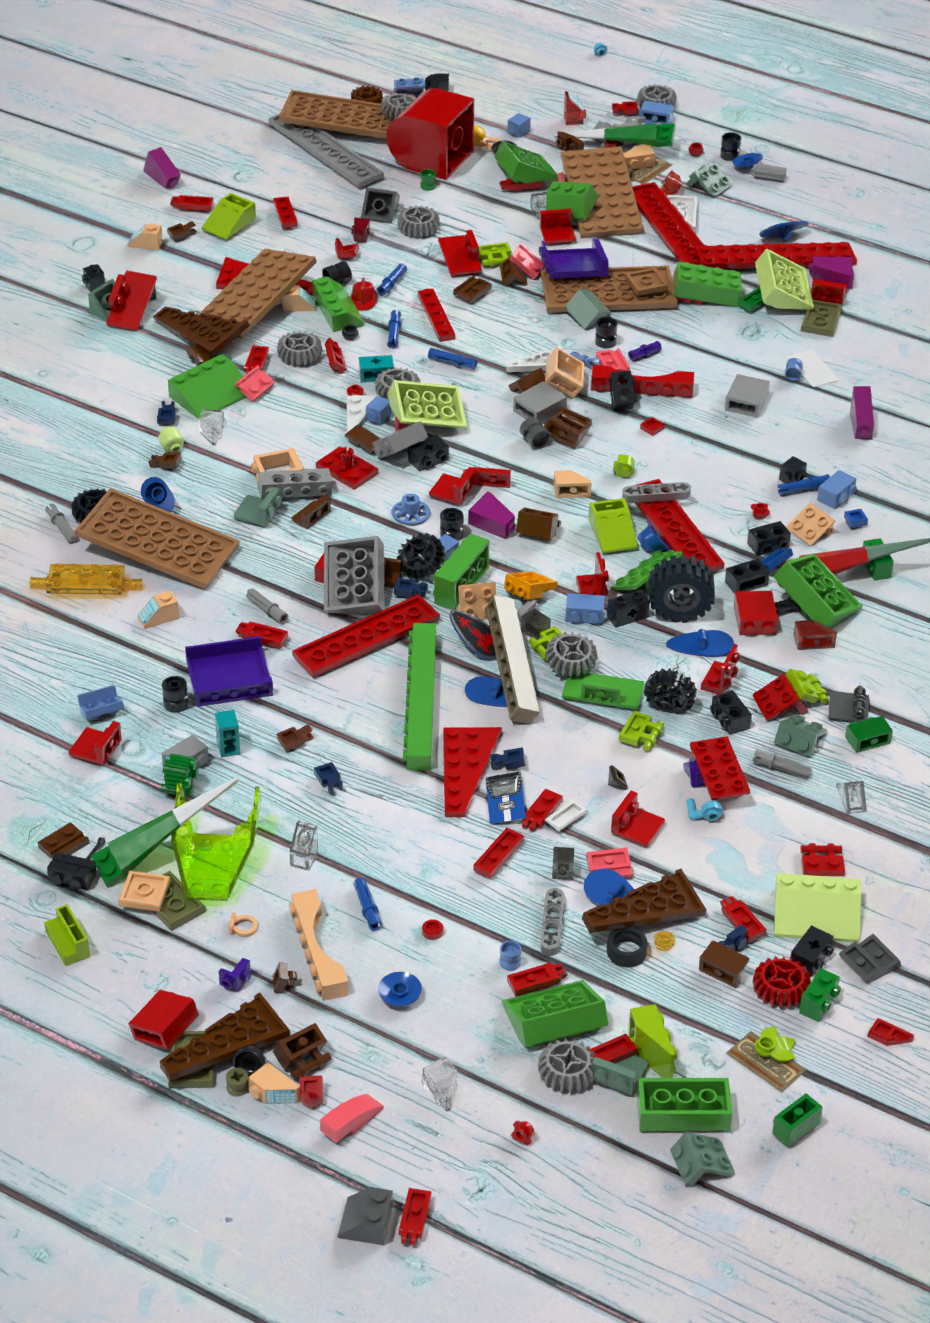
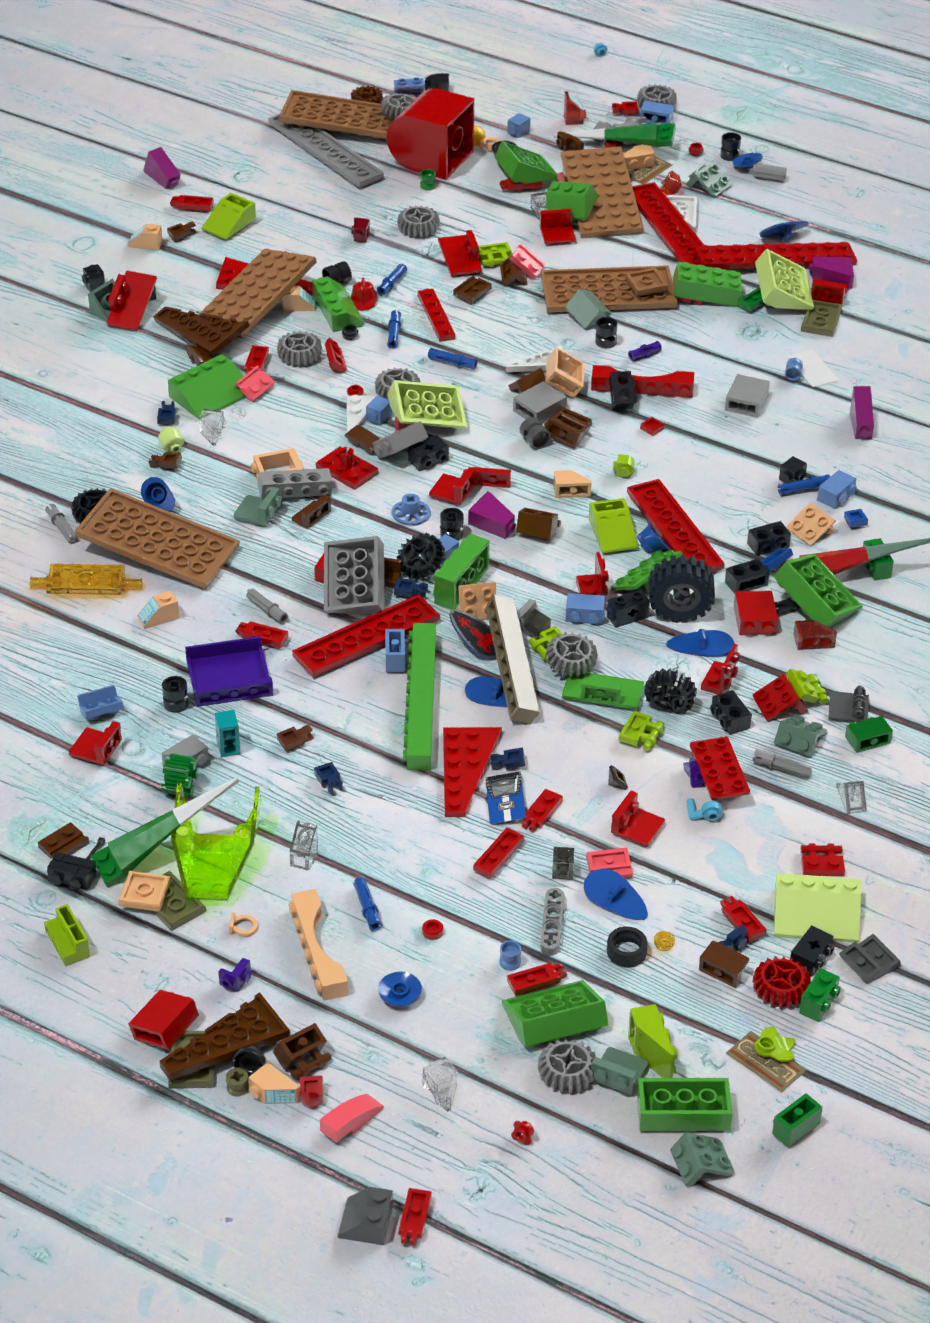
red plate [273,196,298,229] -> none
reddish brown tile [273,962,297,993] -> none
red plate [335,238,360,259] -> none
teal brick [358,355,394,383] -> none
dark grey slope [361,187,400,223] -> none
light orange plate [504,571,558,600] -> none
dark purple panel [539,238,608,278] -> none
white tile [545,800,588,832] -> none
medium blue piece [570,352,600,369] -> none
reddish brown wing [582,868,707,933] -> none
red tile [588,1034,638,1064] -> none
coral plate [596,348,630,371] -> none
light grey beam [622,482,691,503] -> none
red plate [751,503,770,519] -> none
red tile [867,1018,914,1046] -> none
none -> medium blue brick [385,629,405,672]

